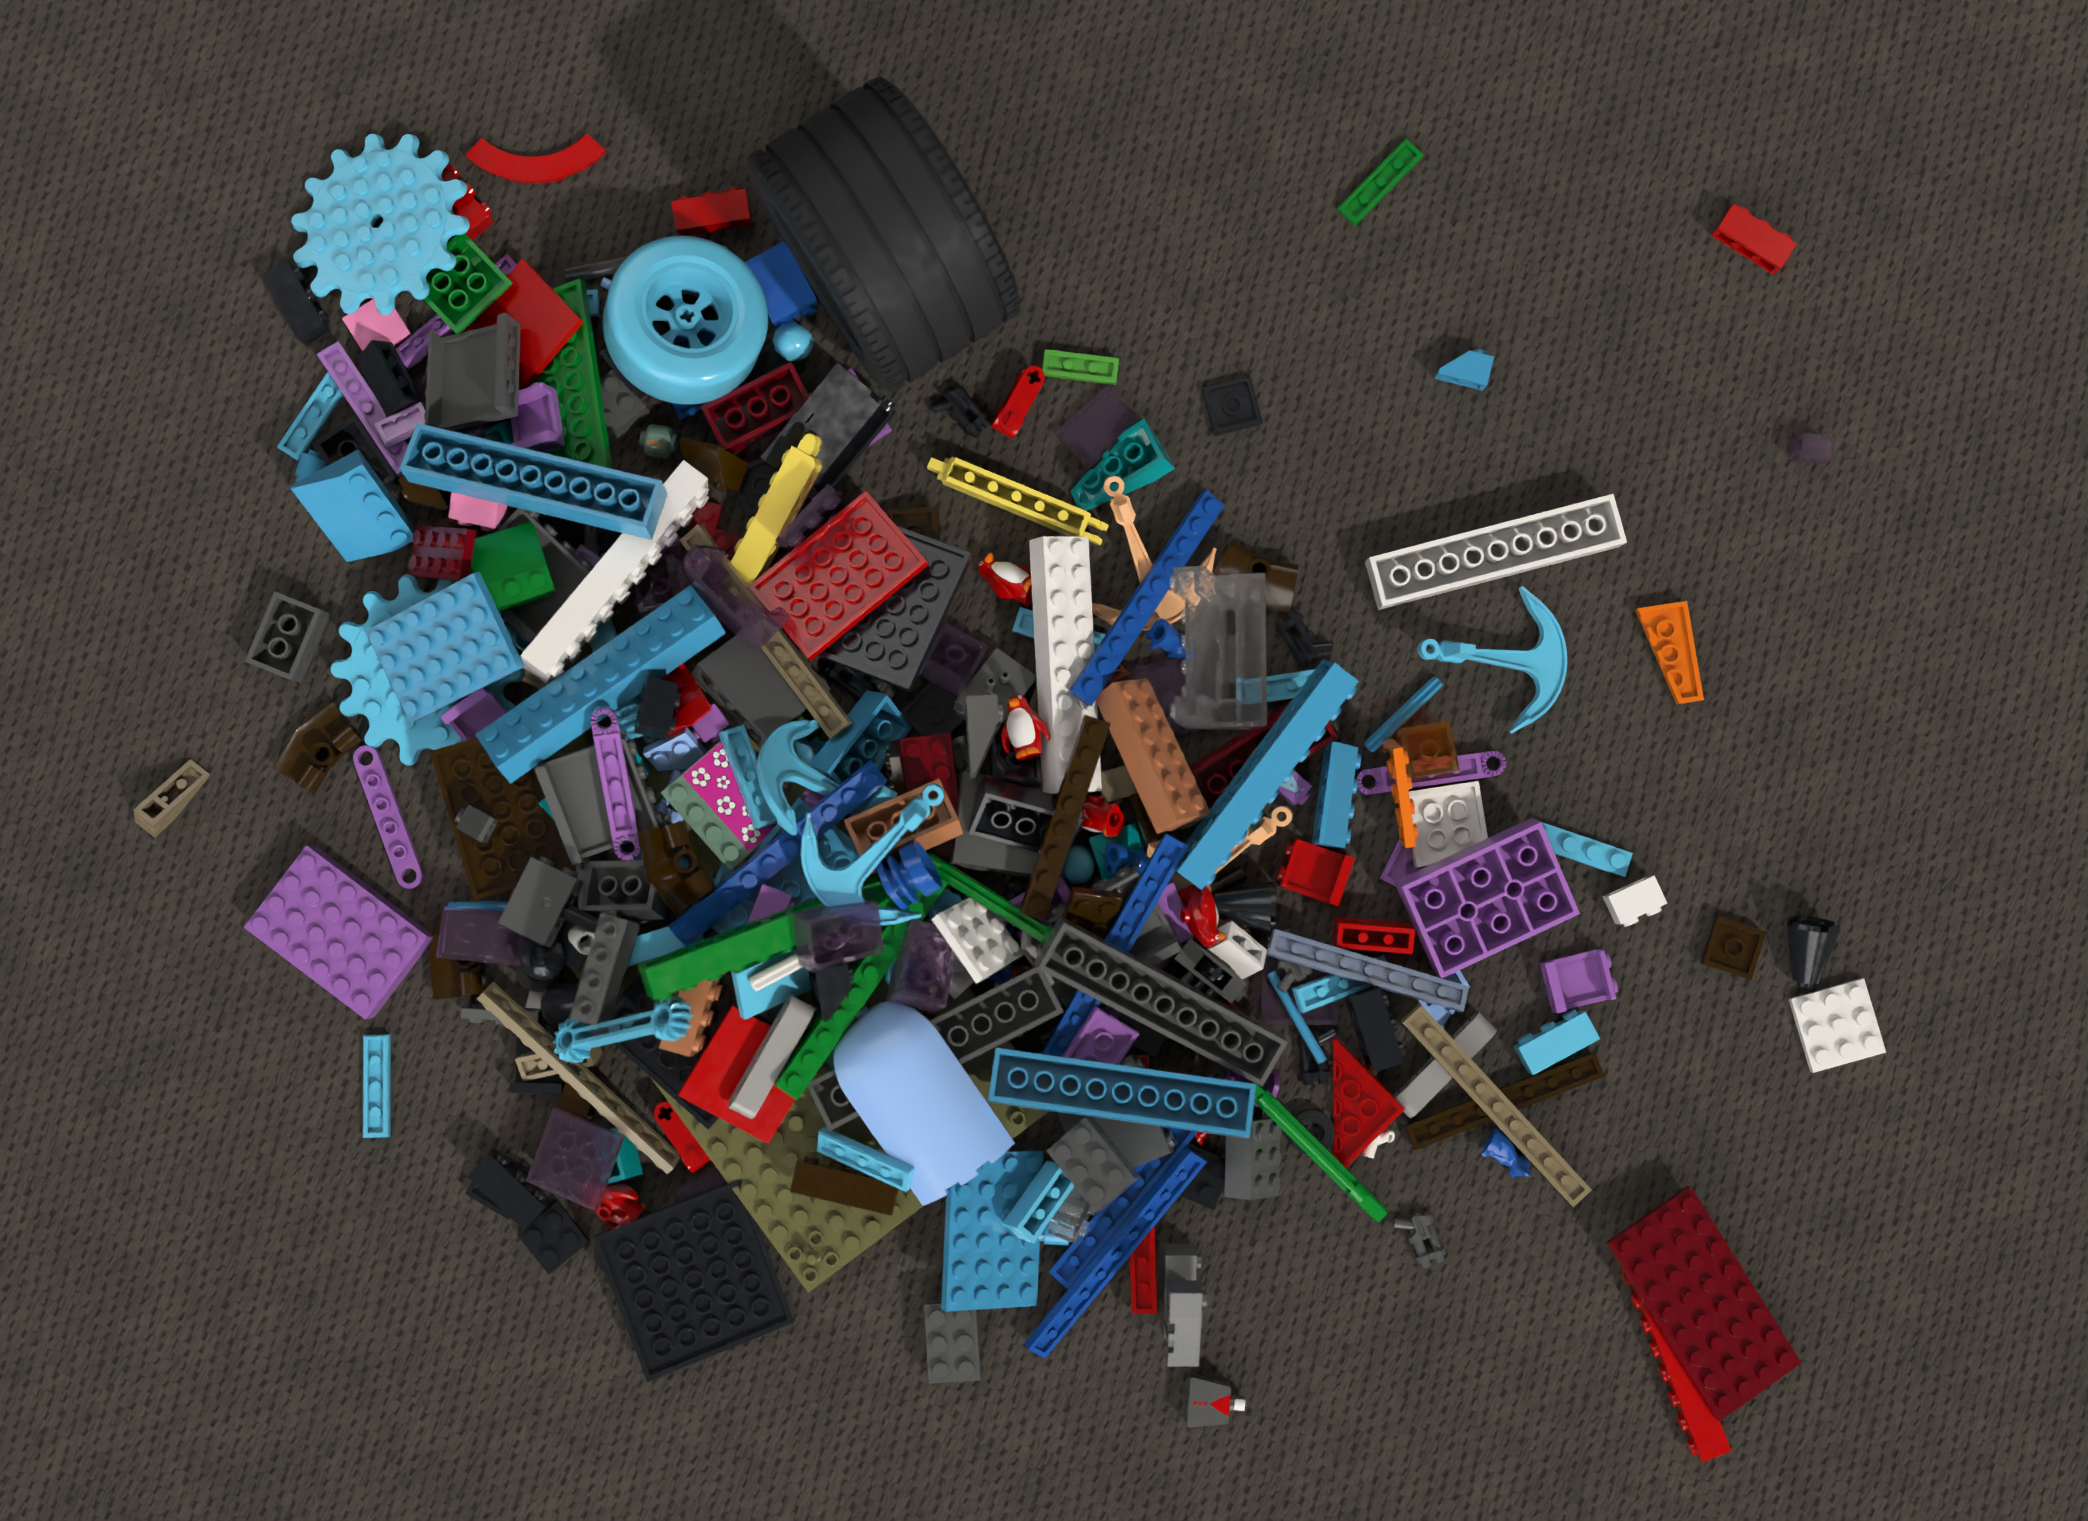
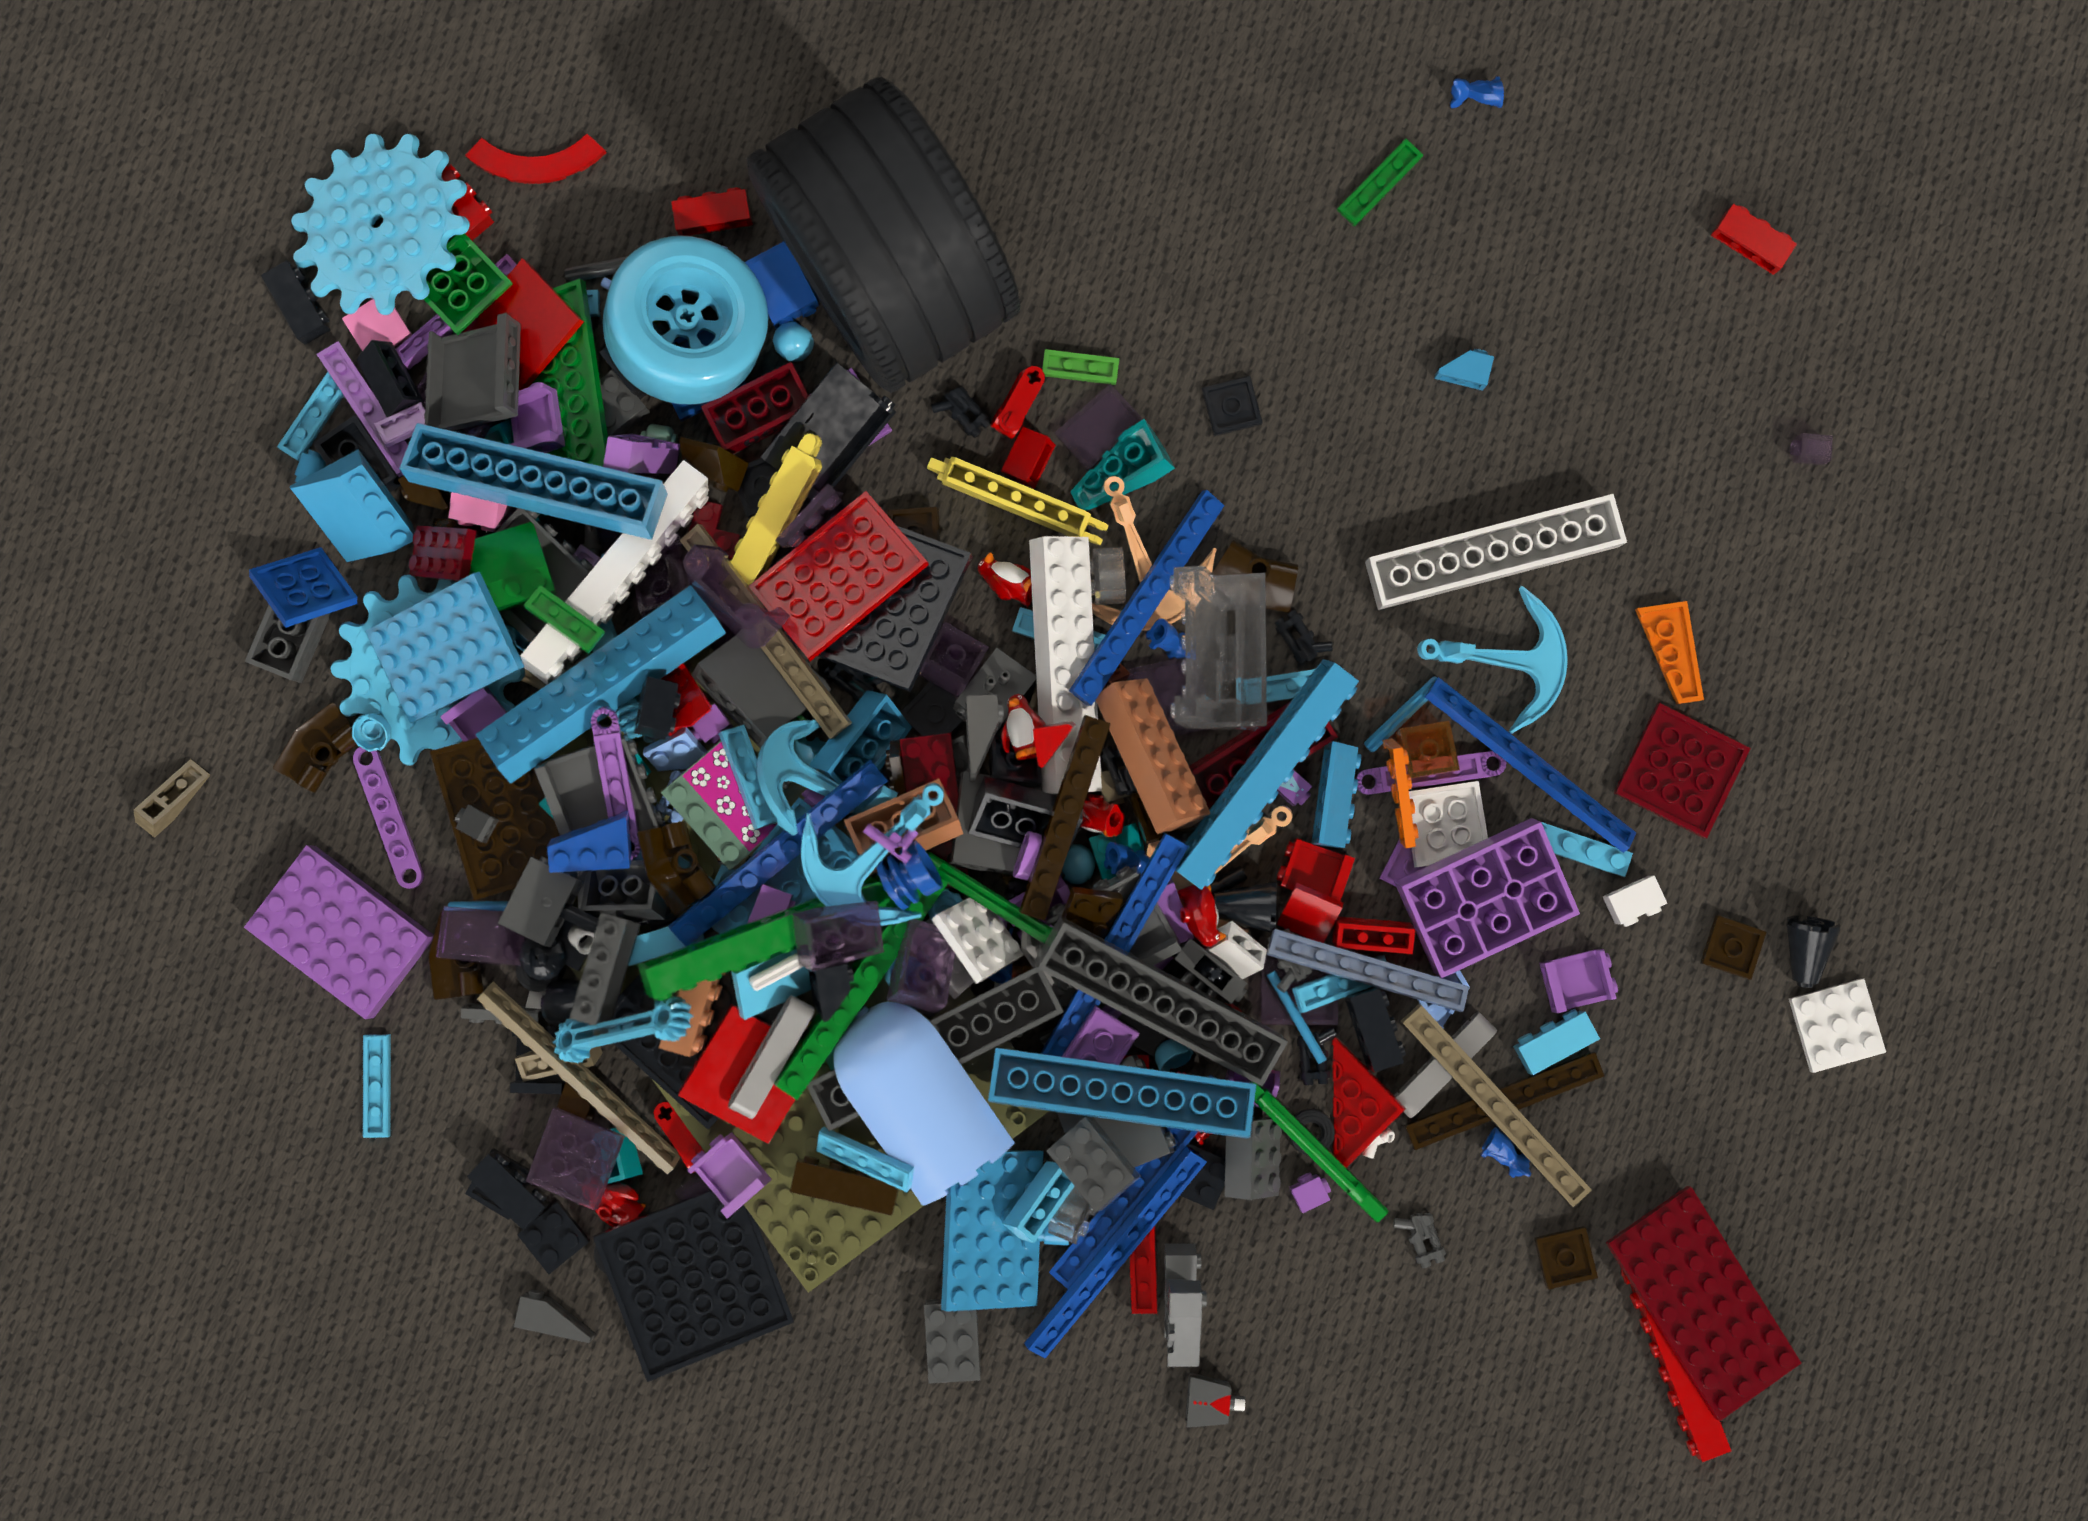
none -> blue plate [249,547,357,628]
none -> medium azure hair [352,713,391,752]
none -> dark grey slope [514,1290,595,1343]
none -> green plate [524,585,605,654]
none -> blue wedge [547,810,632,873]
none -> medium lavender wedge [603,433,680,474]
none -> medium lavender panel [688,1132,772,1218]
none -> medium lavender hose [863,824,919,864]
none -> red brick [1001,427,1056,489]
none -> medium lavender beam [1013,831,1042,881]
none -> red slope [1033,721,1076,768]
none -> clear brick [1090,547,1126,605]
none -> black piece [1102,746,1138,796]
none -> medium azure hair [1155,1039,1194,1072]
none -> red tile [1276,883,1344,943]
none -> medium lavender brick [1289,1172,1331,1213]
none -> blue plate [1425,677,1636,853]
none -> blue animal [1450,76,1504,108]
none -> dark brown plate [1534,1226,1598,1290]
none -> dark red plate [1614,703,1751,839]

